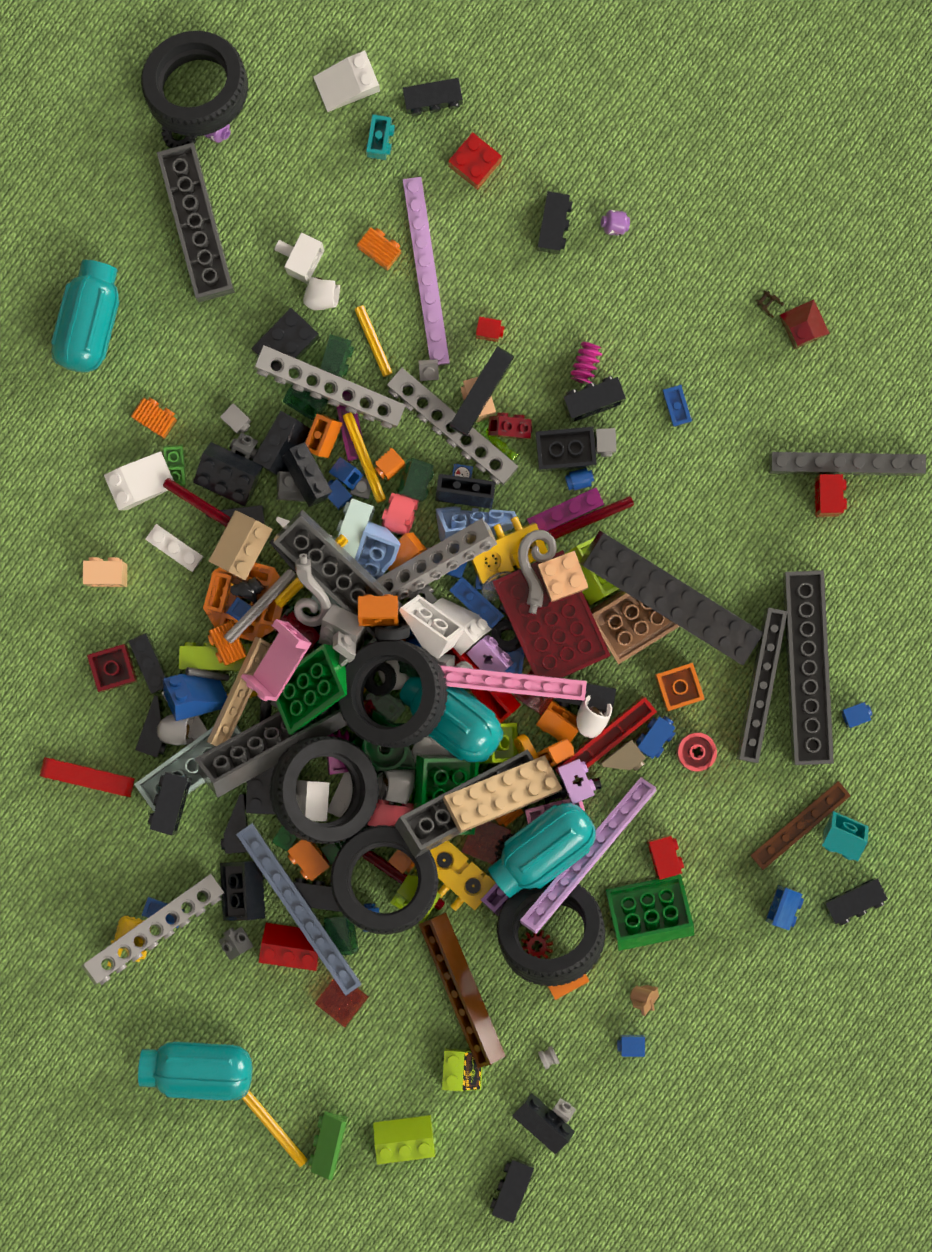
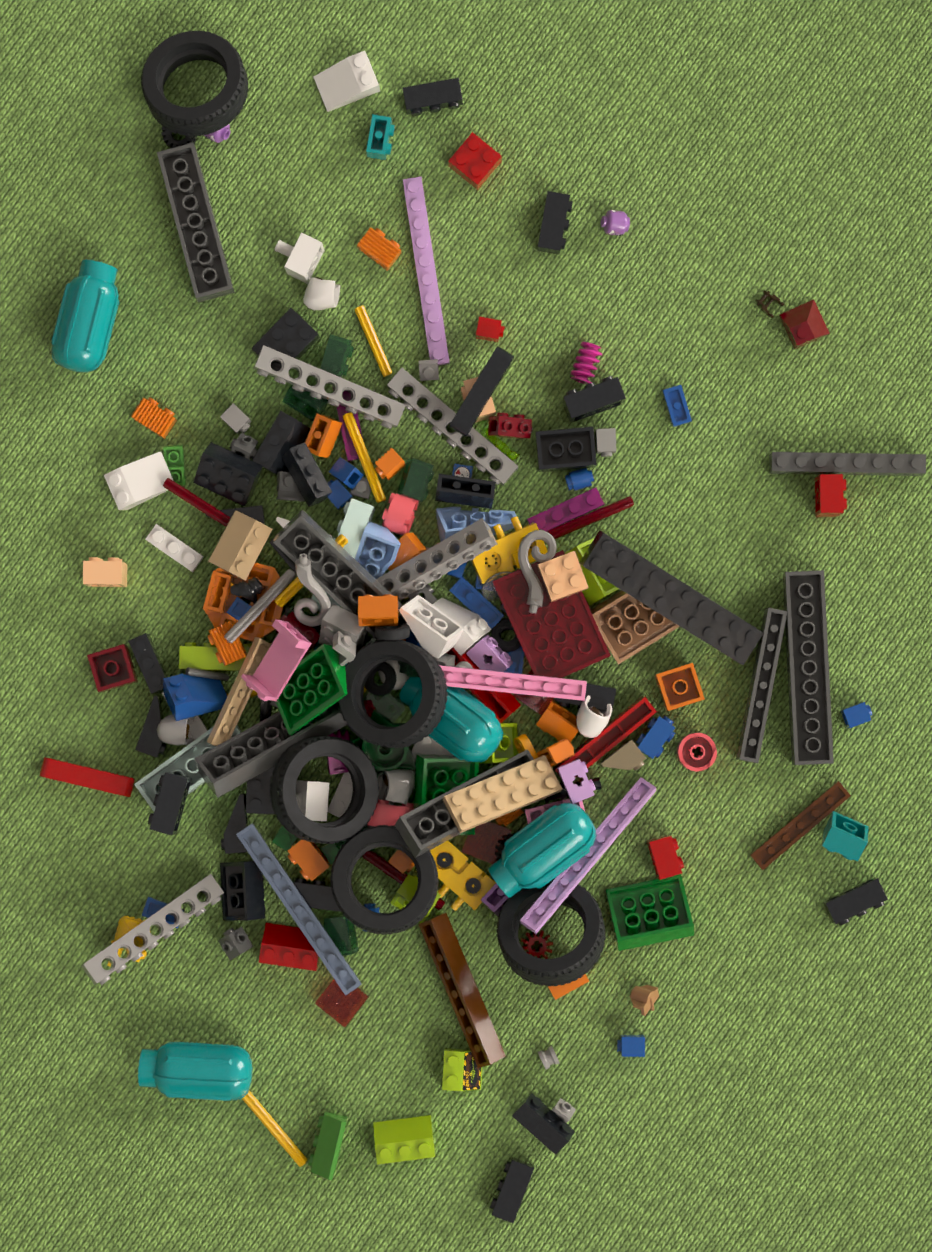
blue slope [765,885,804,930] -> none

